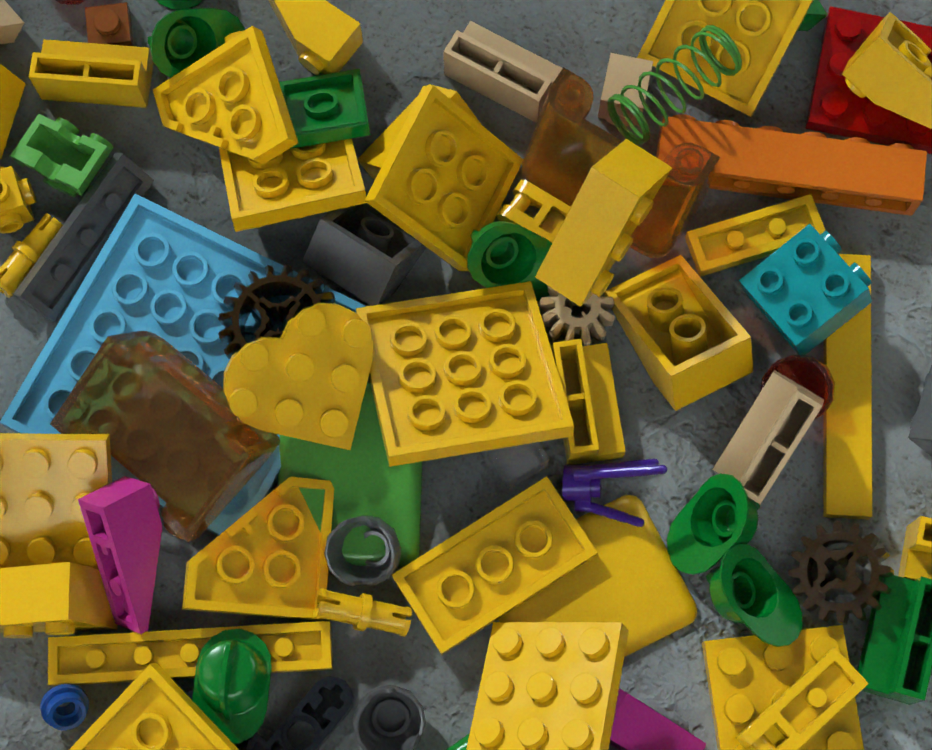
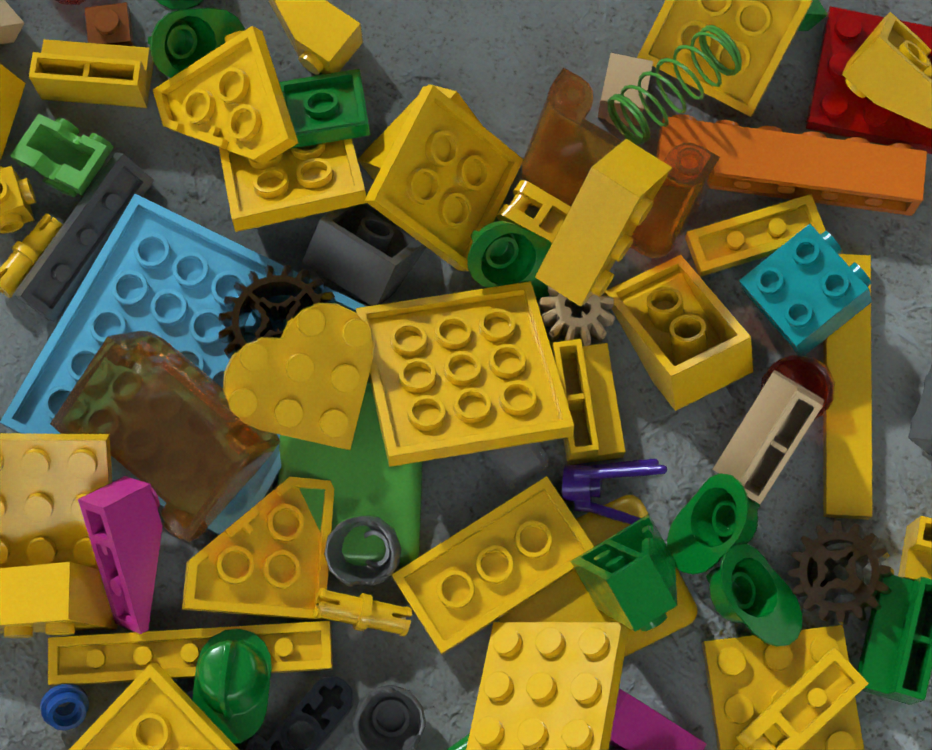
tan piece [443,21,564,123] -> none
none -> green wedge [571,514,677,632]

